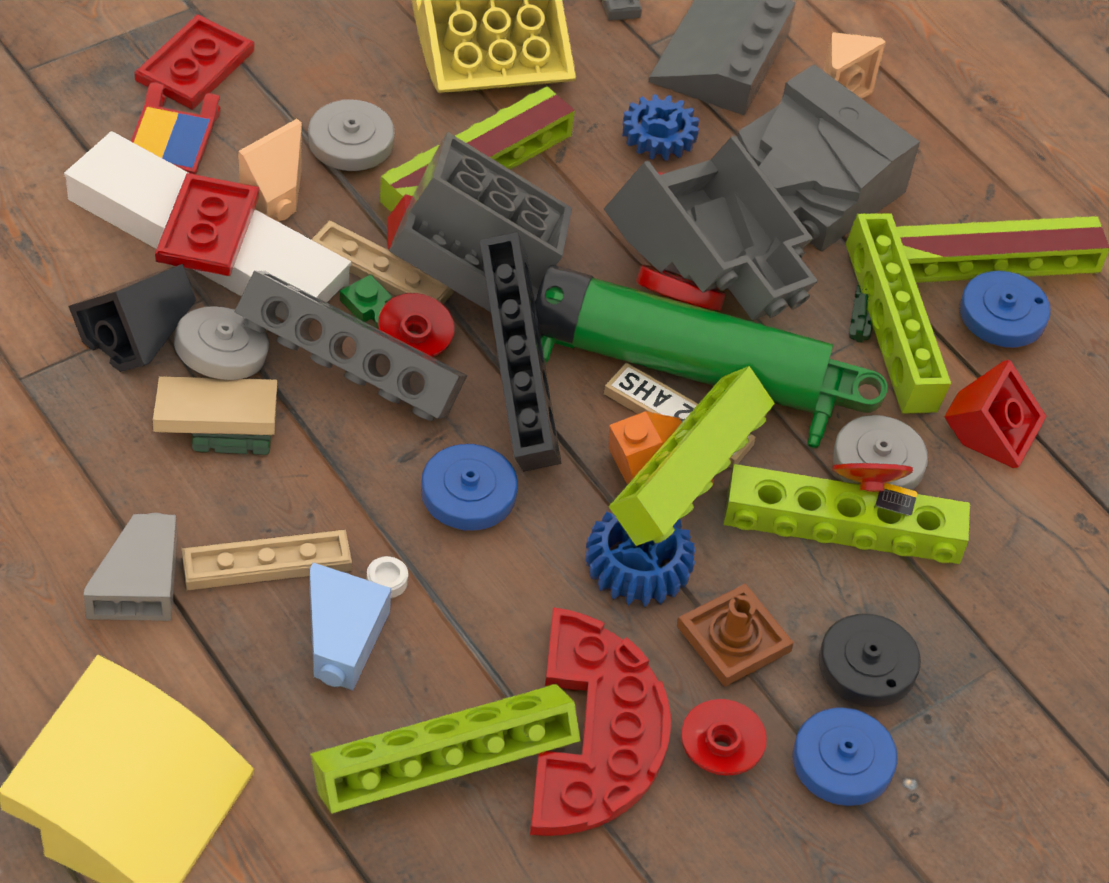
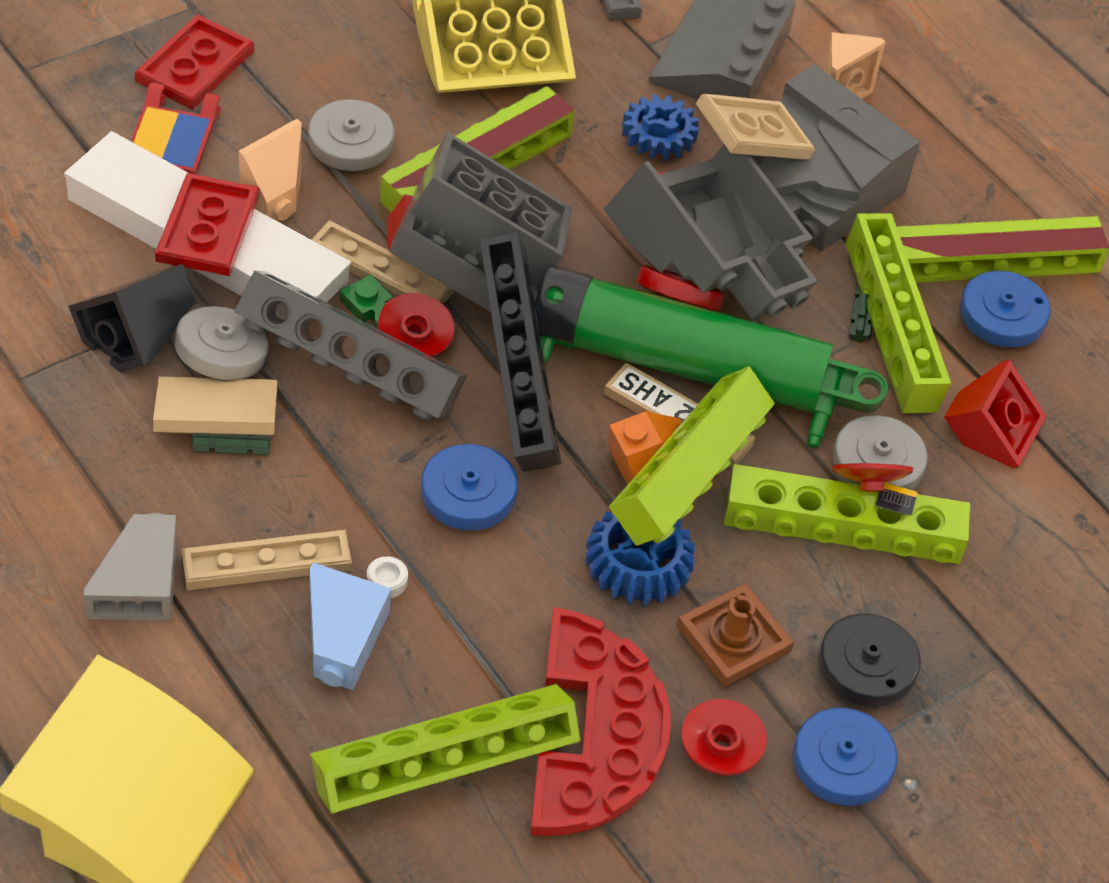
none -> tan tile [696,94,816,160]

